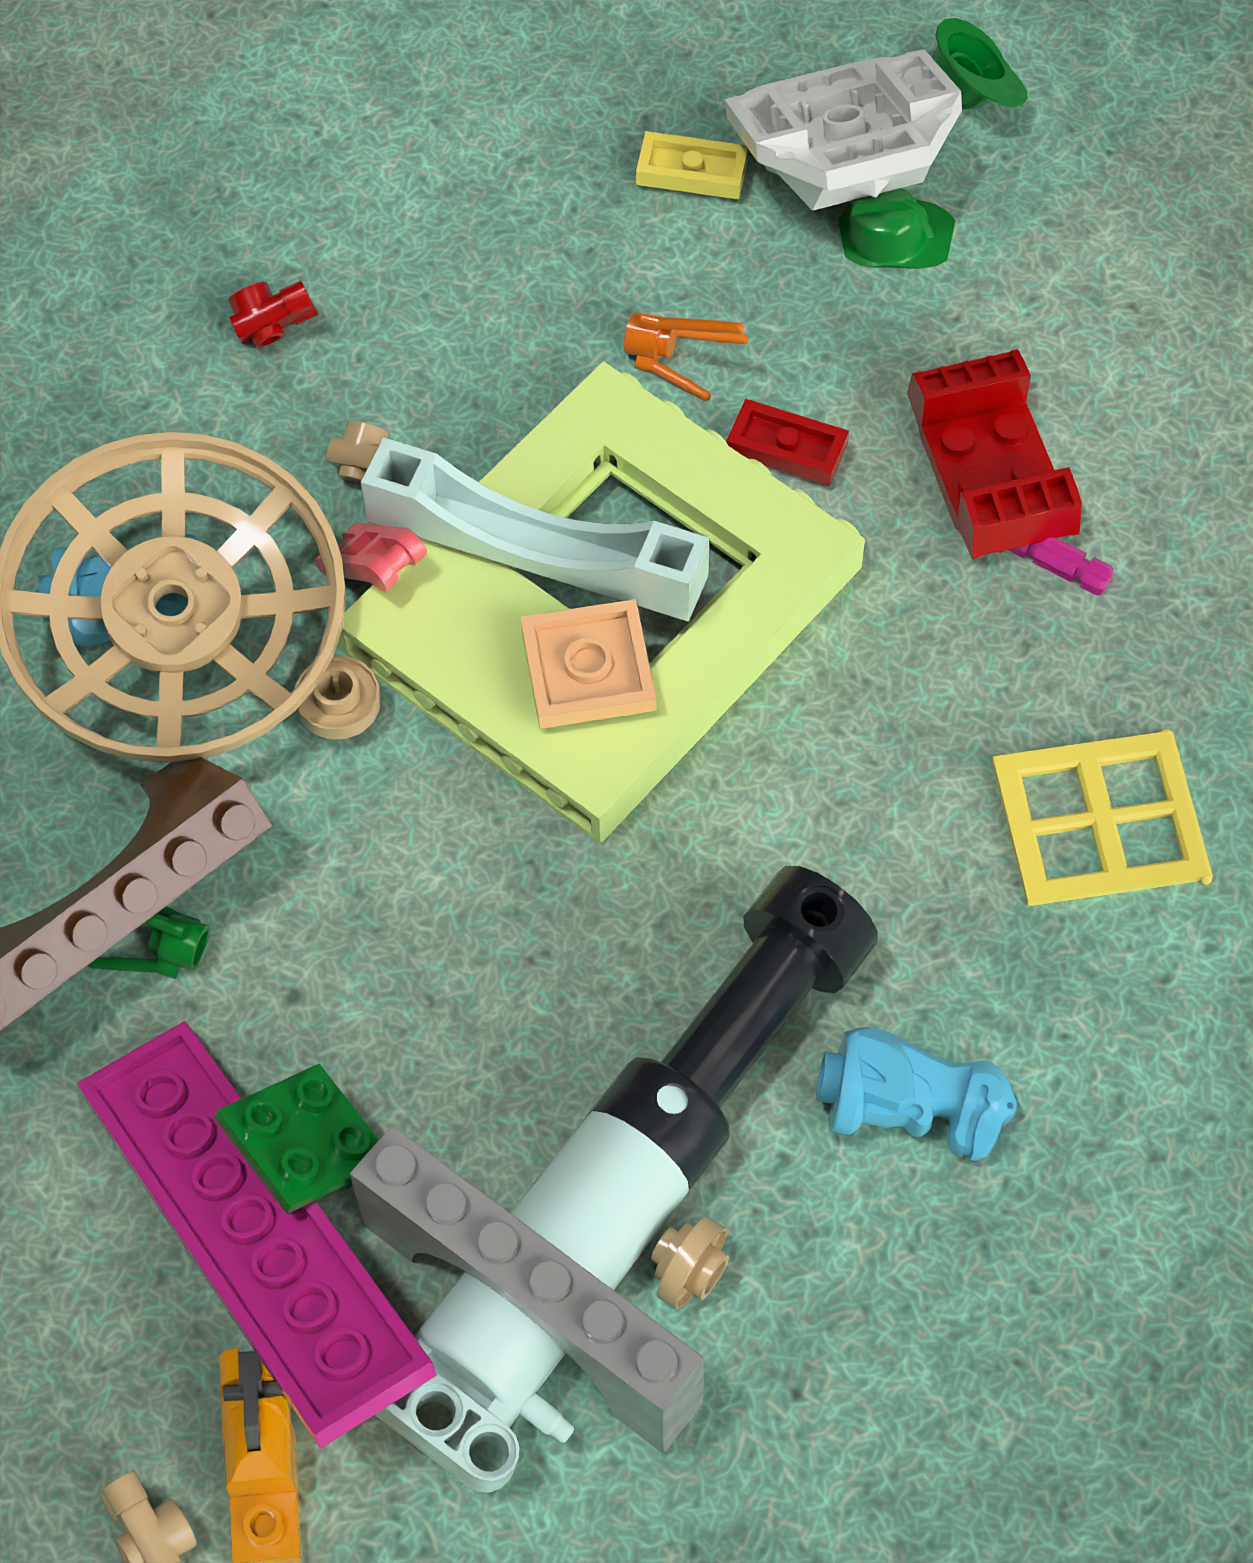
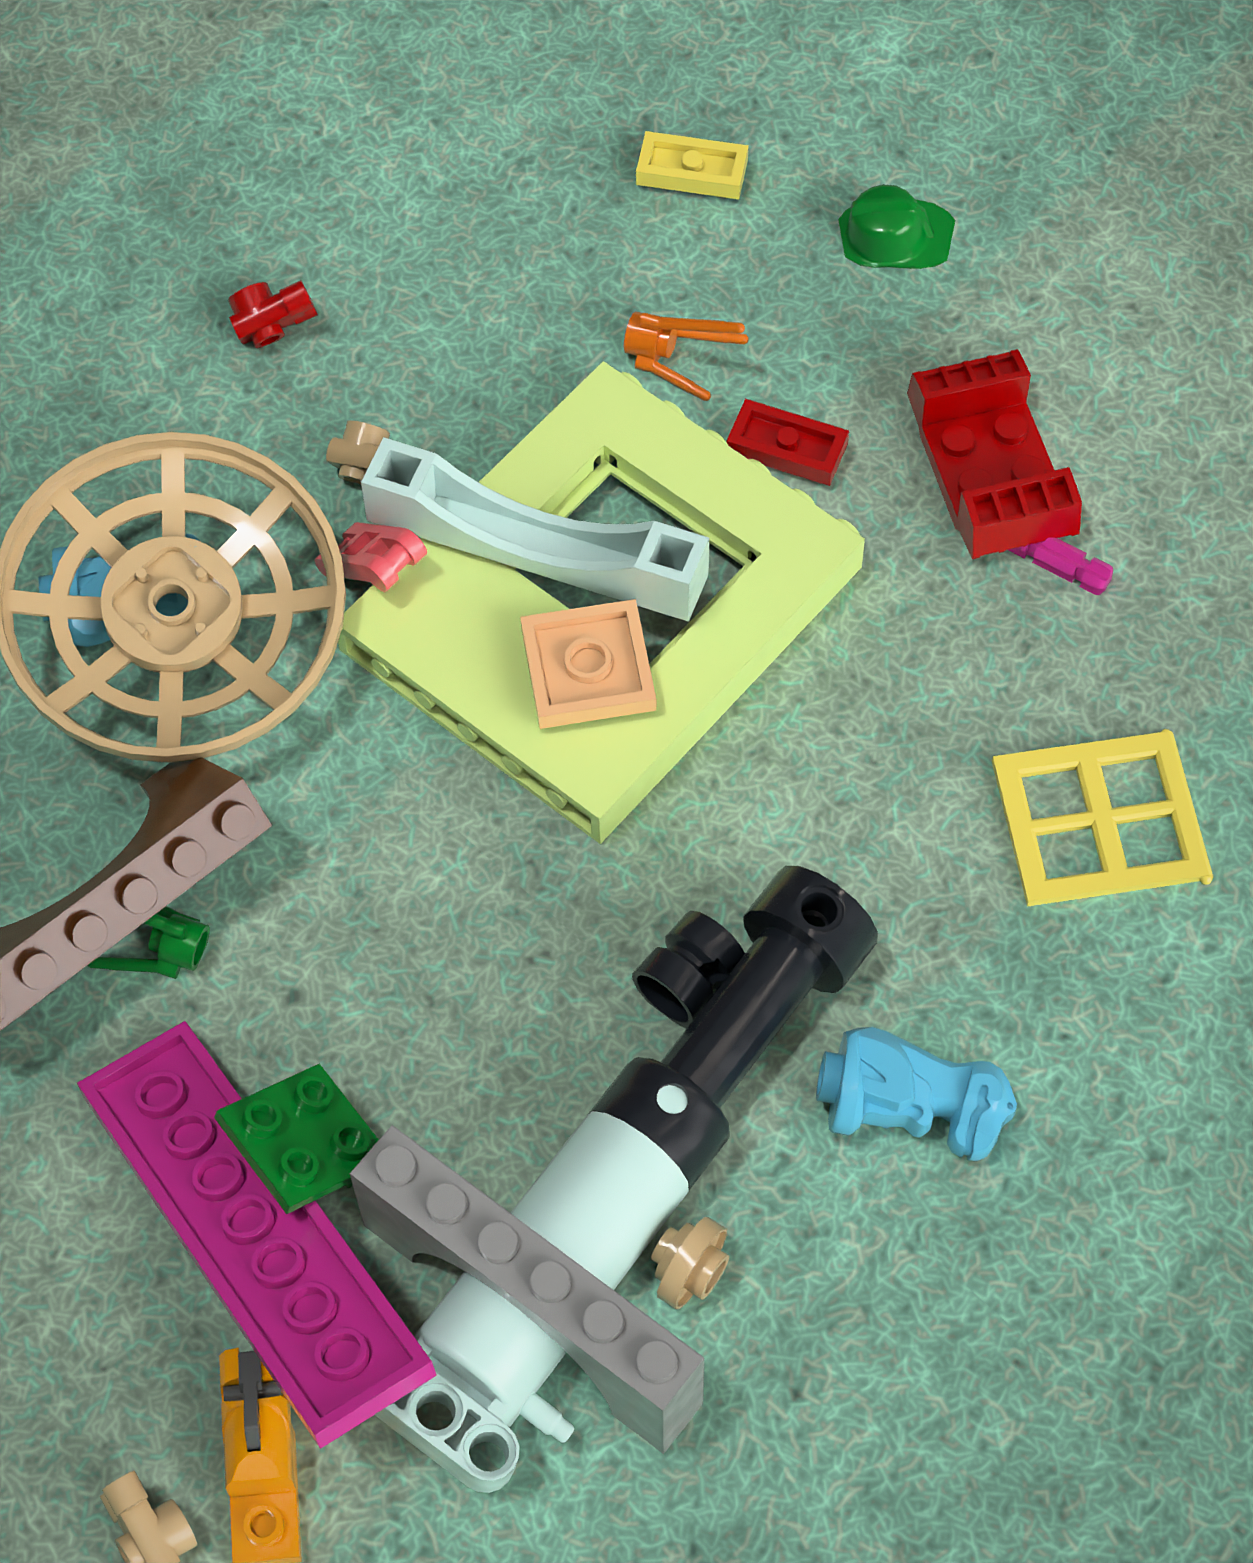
tan plate [295,656,381,739] -> none
white piece [725,49,962,211] -> none
green piece [932,18,1028,110] -> none
none -> black wheel [632,911,745,1027]

